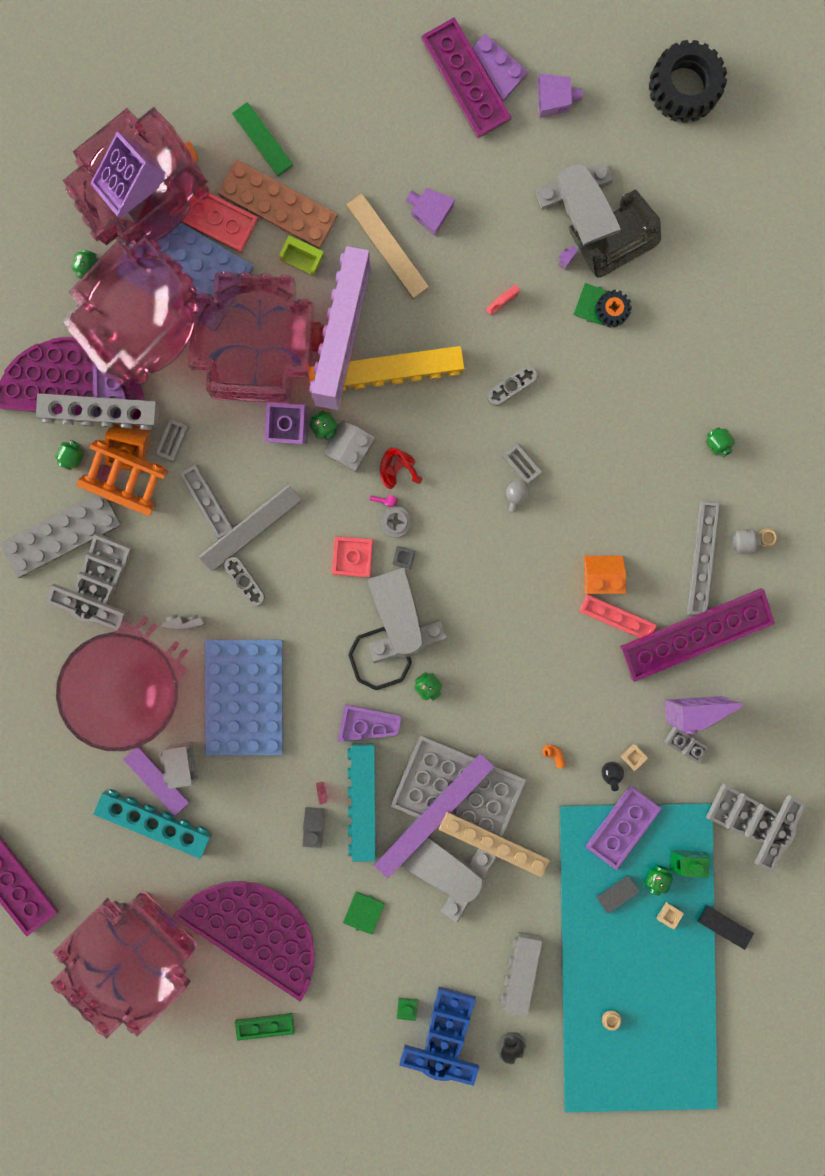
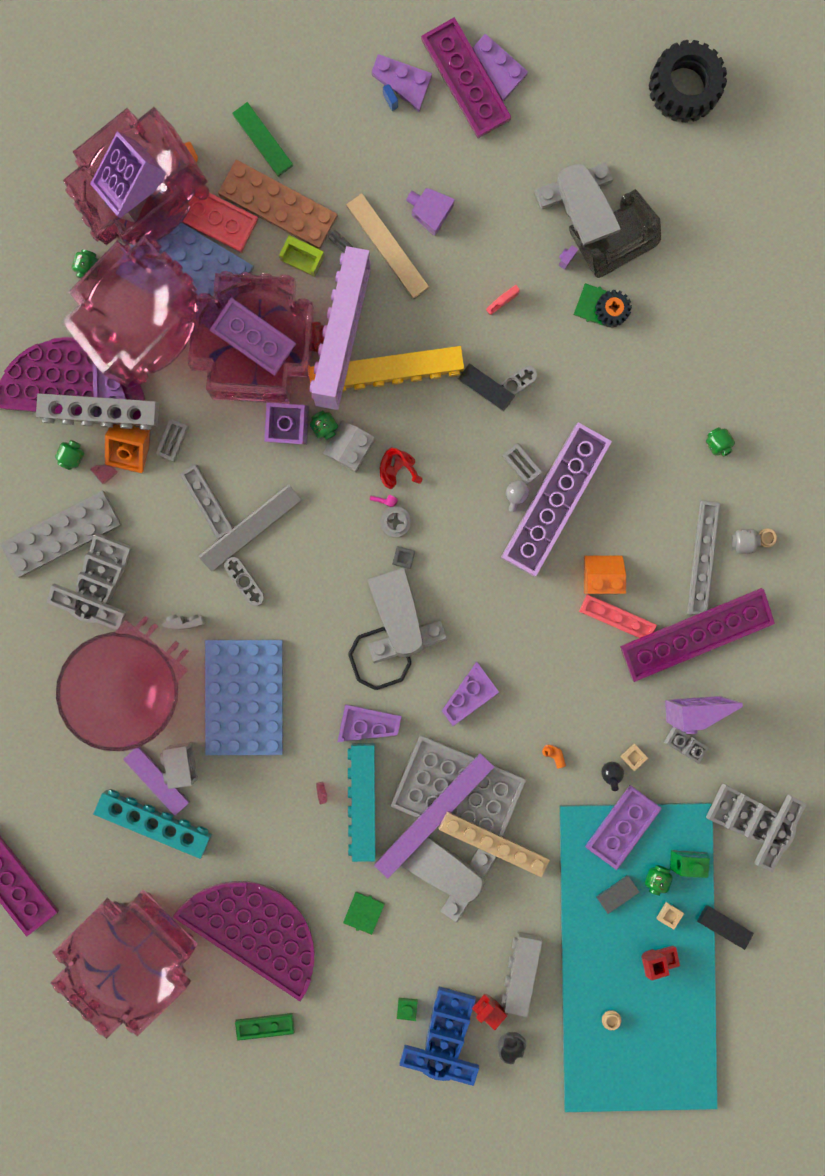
orange fence [76,440,169,516] -> none
dark grey slope [302,807,325,848] -> none
coral tile [332,536,373,577] -> none
green head [414,672,443,701] -> none
medium lavender torso [538,74,582,118] -> none
none -> medium lavender tile [210,297,297,376]
none -> dark grey axle [329,230,353,253]
none -> medium lavender wing [372,54,432,112]
none -> blue tile [383,84,398,111]
none -> medium lavender wing [442,661,499,726]
none -> black tile [458,363,515,412]
none -> red brick [472,994,508,1030]
none -> lavender brick [501,422,612,577]
none -> red brick [641,946,680,981]

